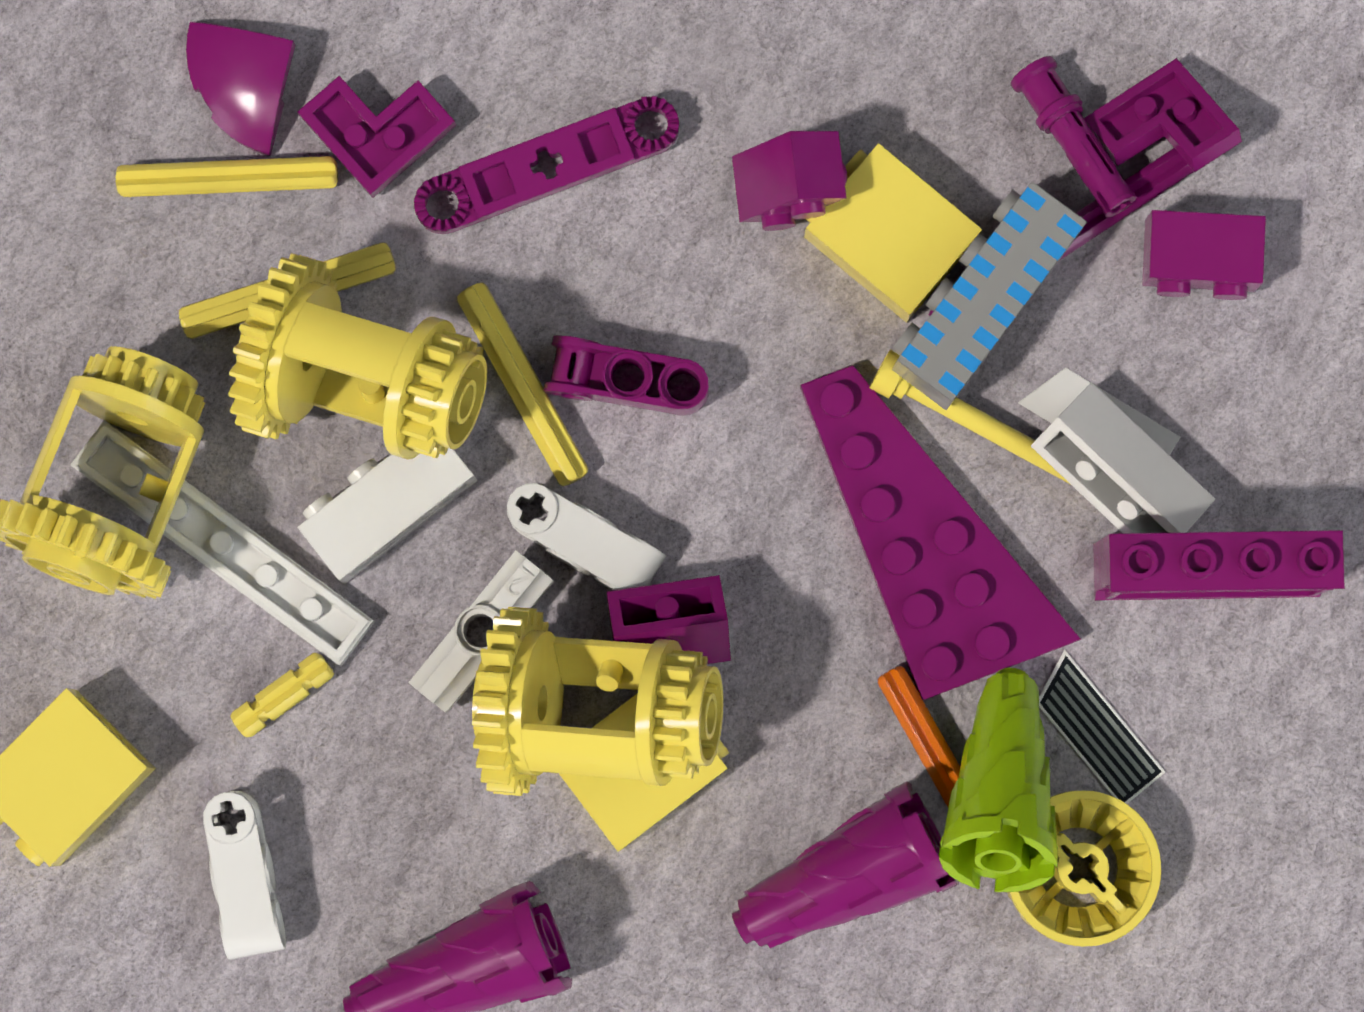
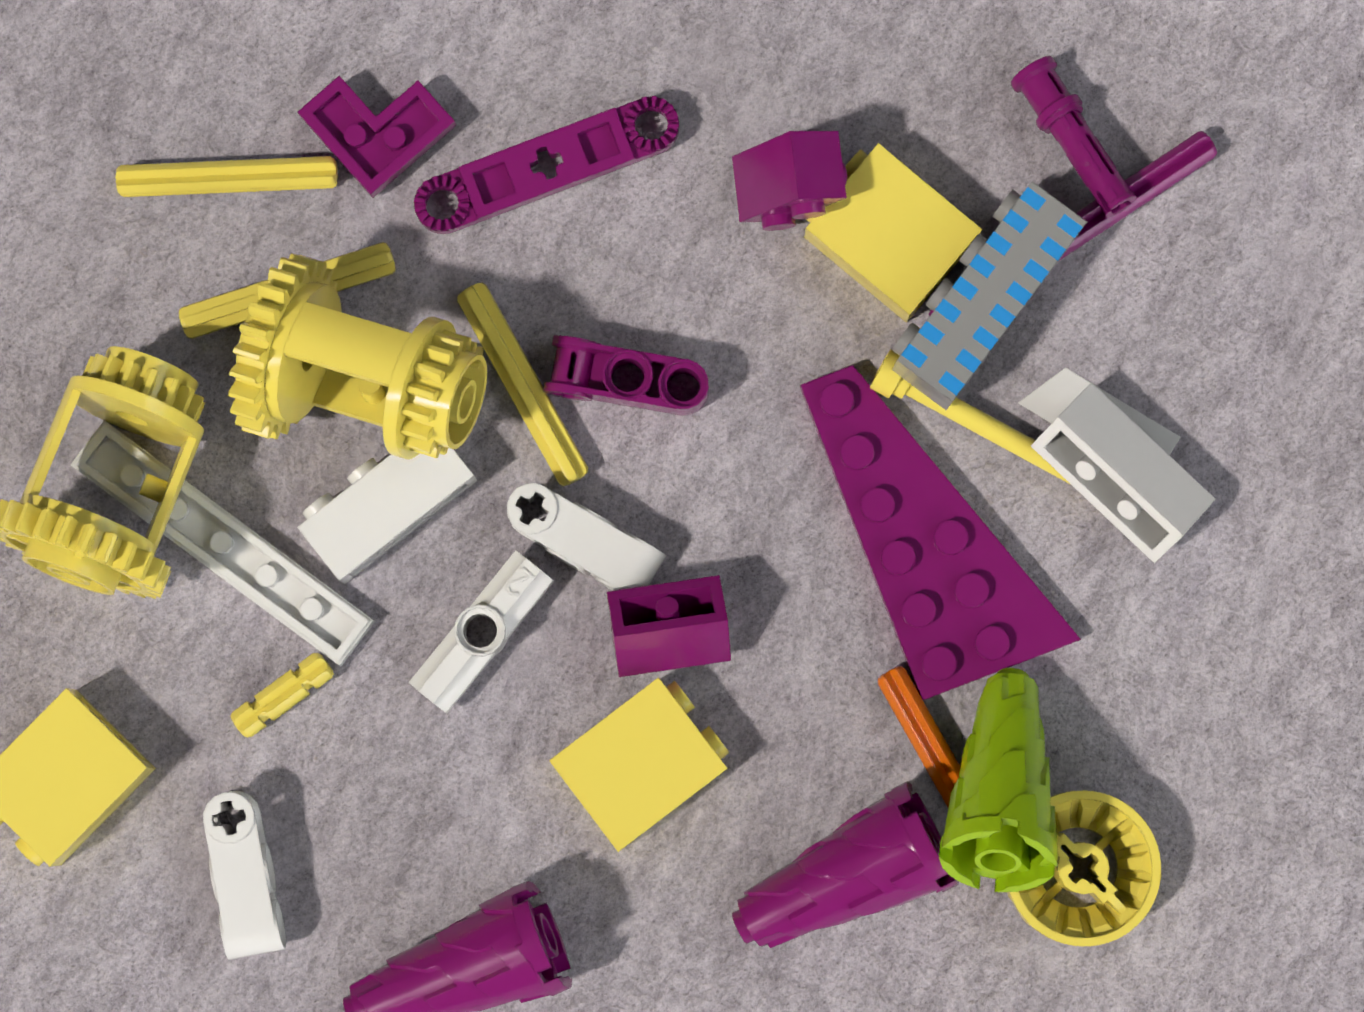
magenta brick [186,22,296,156] -> none
light yellow piece [472,607,723,796] -> none
sticker [1039,650,1165,804] -> none
magenta plate [1084,58,1242,172] -> none
magenta window [1093,530,1345,601] -> none
magenta brick [1142,210,1266,300] -> none

